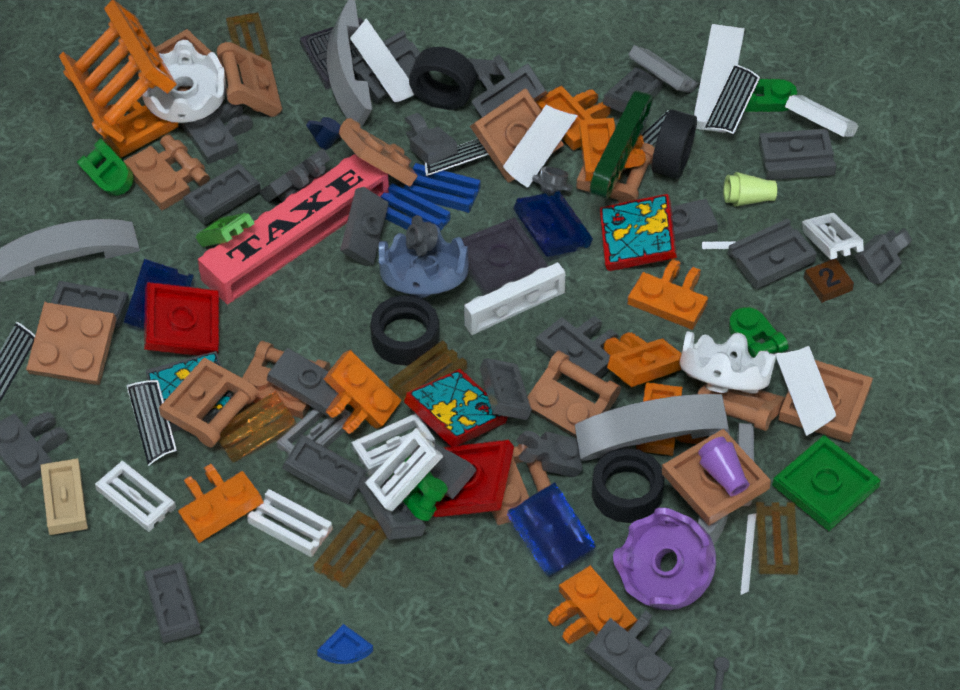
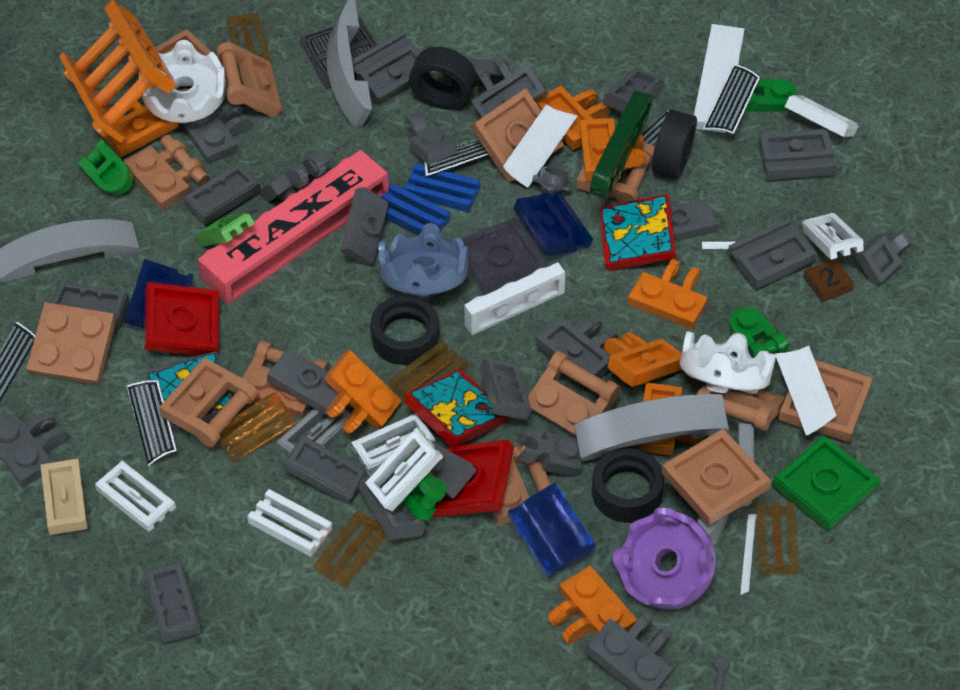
orange hinge [178,464,264,543] -> none
dark blue piece [306,117,341,150] -> none
blue tile [317,624,373,664] -> none
nougat plate [339,118,418,187] -> none
white sticker [350,18,415,102] -> none
dark grey plate [406,215,438,256] -> none
light grey tile [628,45,698,93] -> none
medium lavender cone [698,437,750,497] -> none
yellowish green cone [723,172,777,207] -> none

